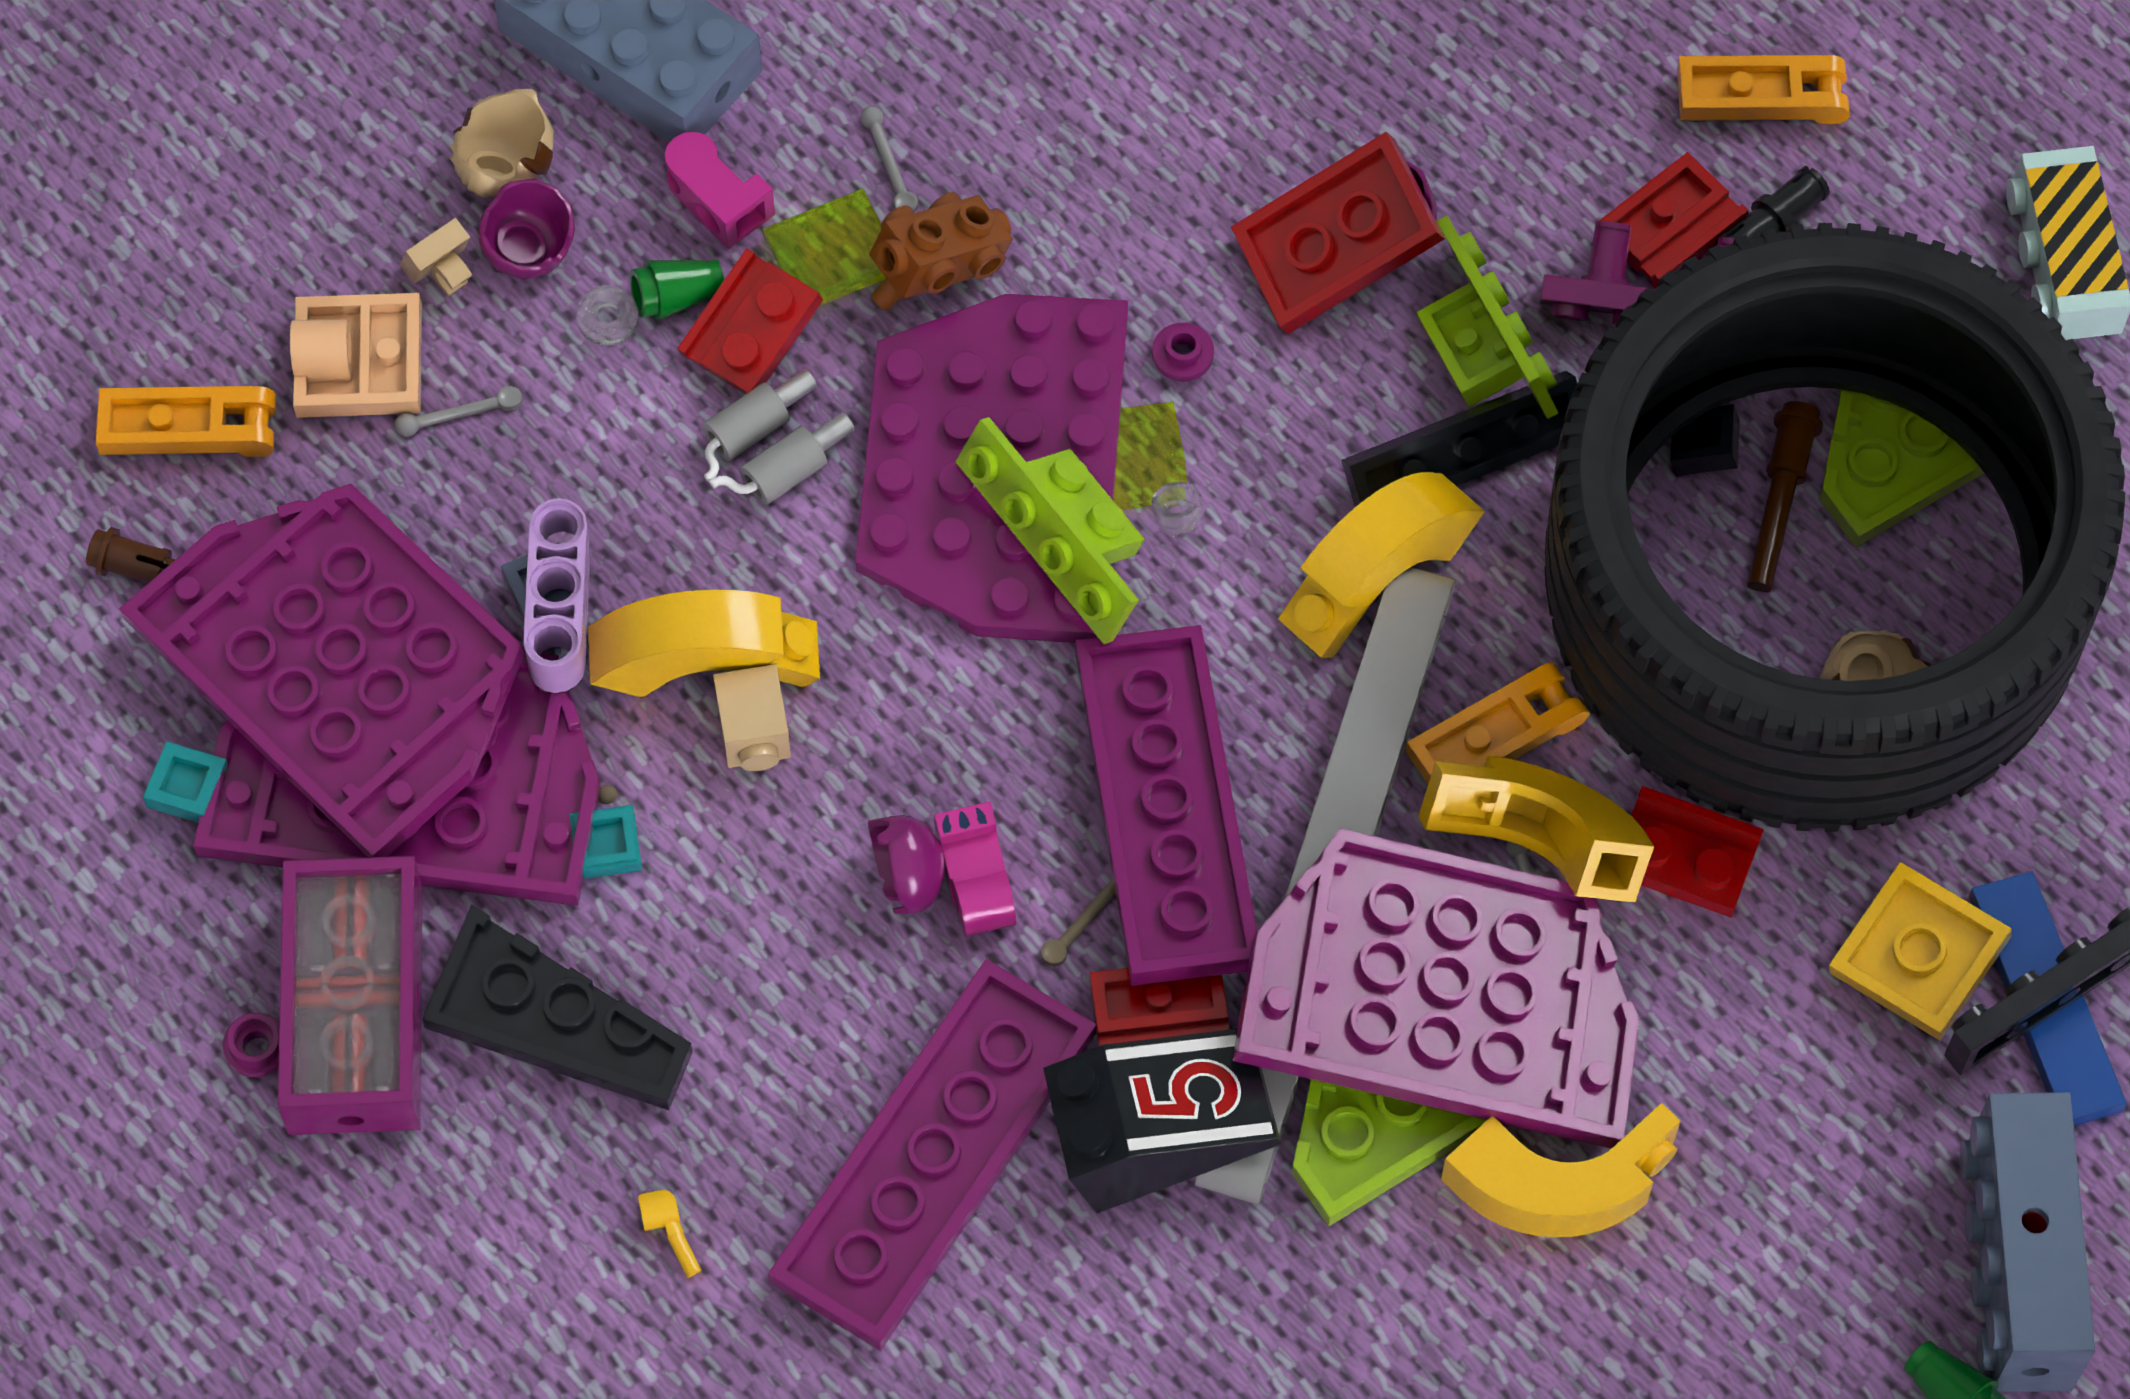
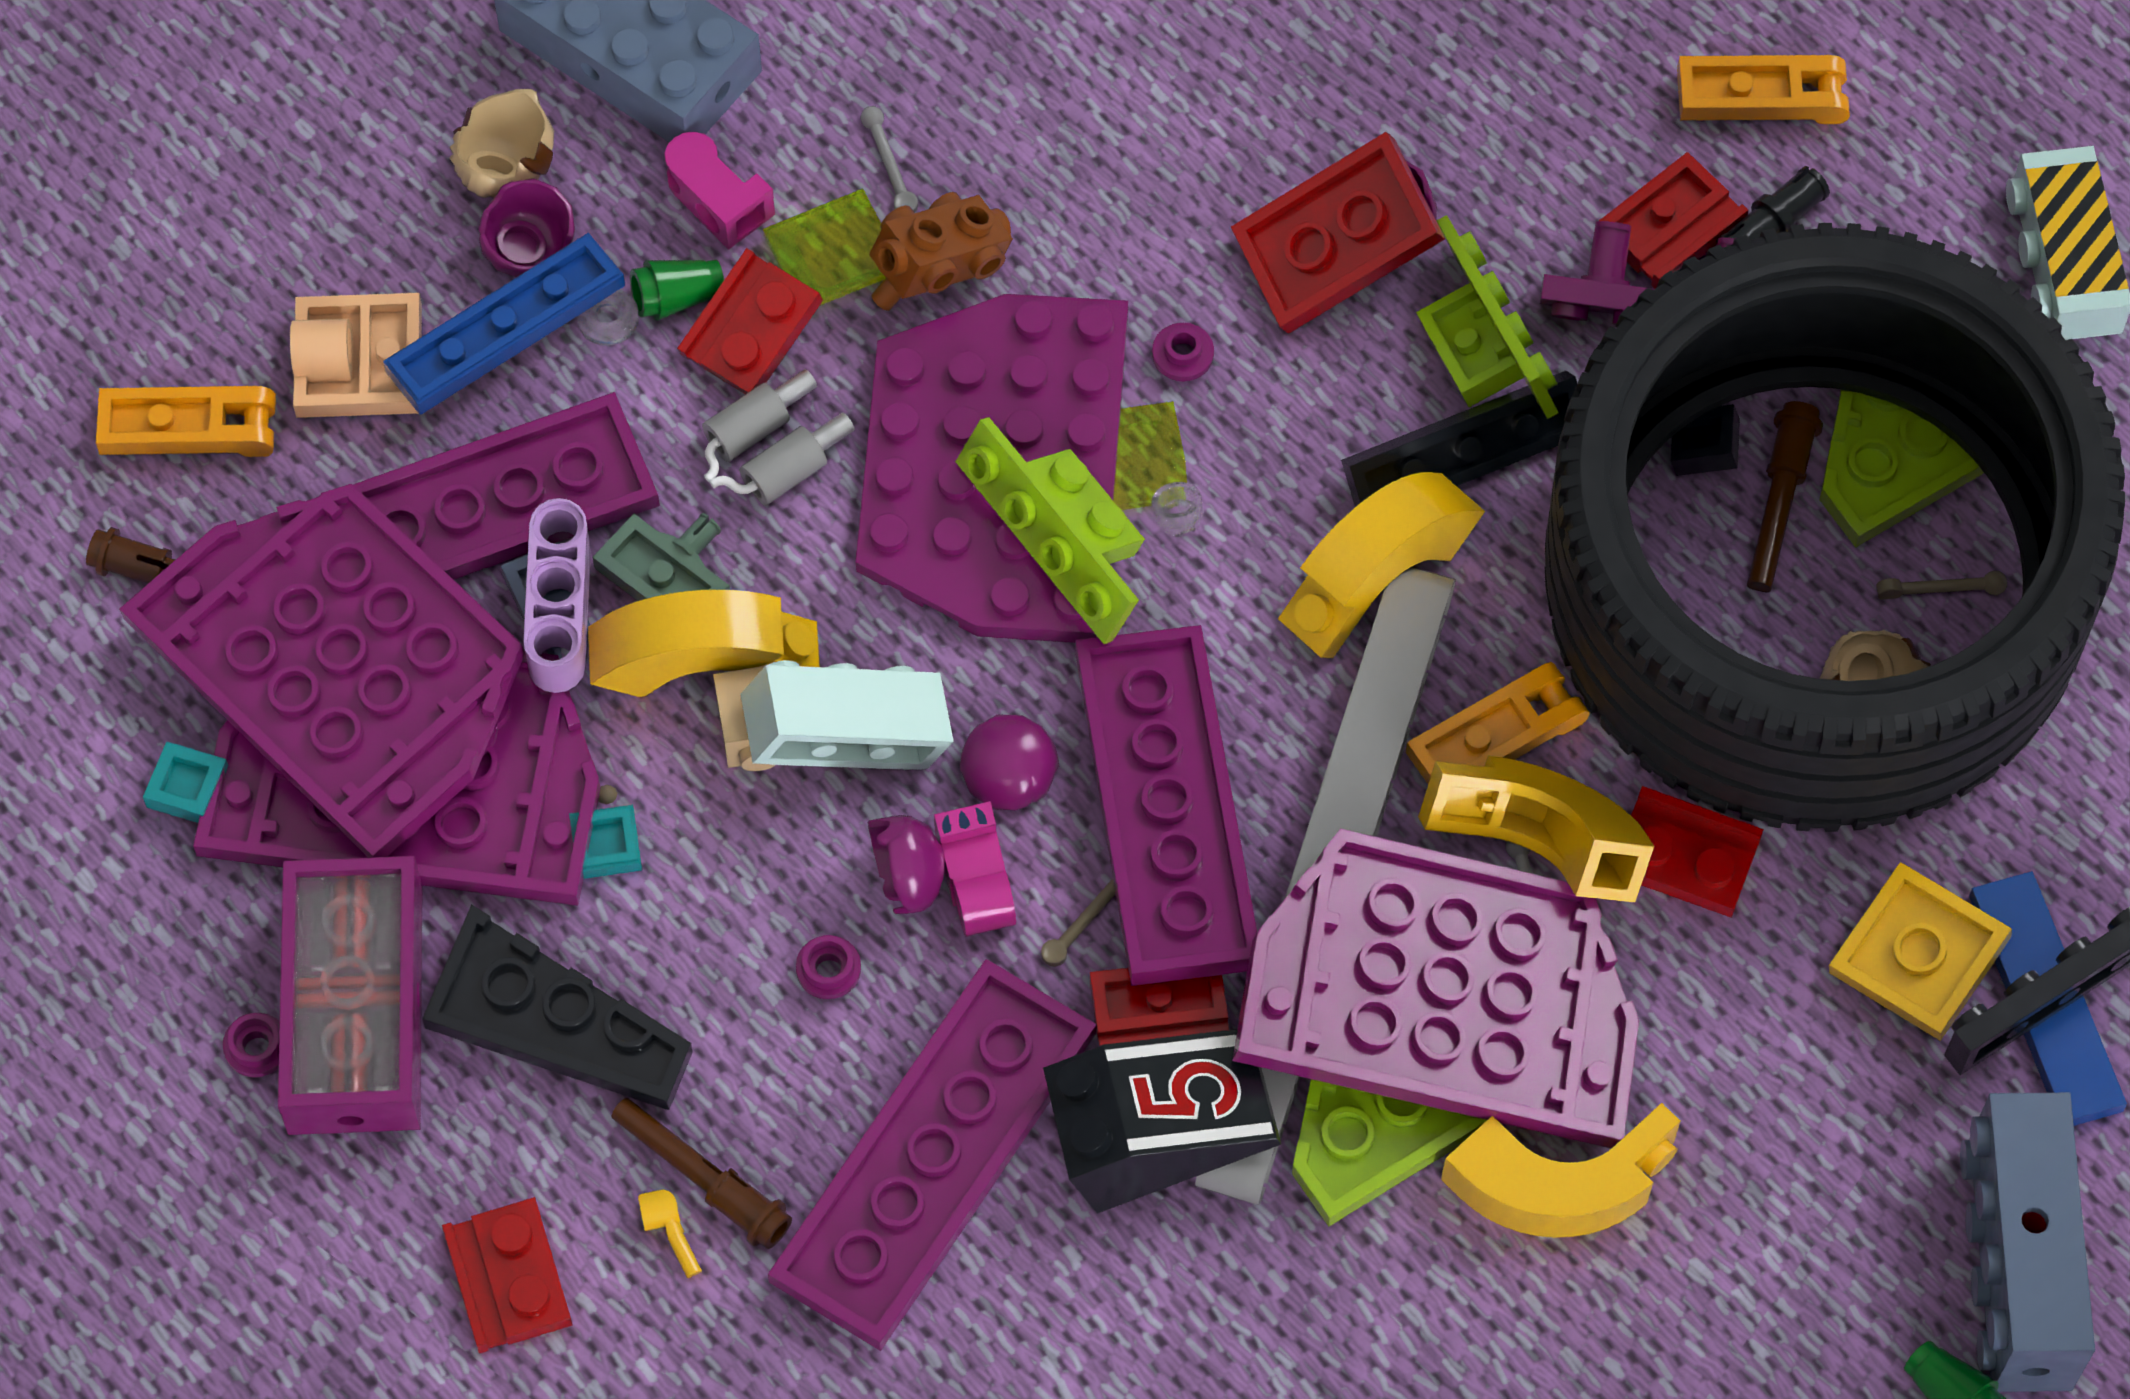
light grey hinge [395,386,522,437] -> none
tan tile [400,218,472,296] -> none
none -> magenta plate [260,392,660,580]
none -> blue tile [383,232,625,415]
none -> red plate [442,1197,573,1354]
none -> sand green plate [592,513,730,601]
none -> reddish brown pin [611,1097,792,1249]
none -> light aqua brick [740,660,954,770]
none -> magenta plate [796,935,861,999]
none -> magenta hair [960,714,1059,811]
none -> dark tan hinge [1876,570,2007,600]

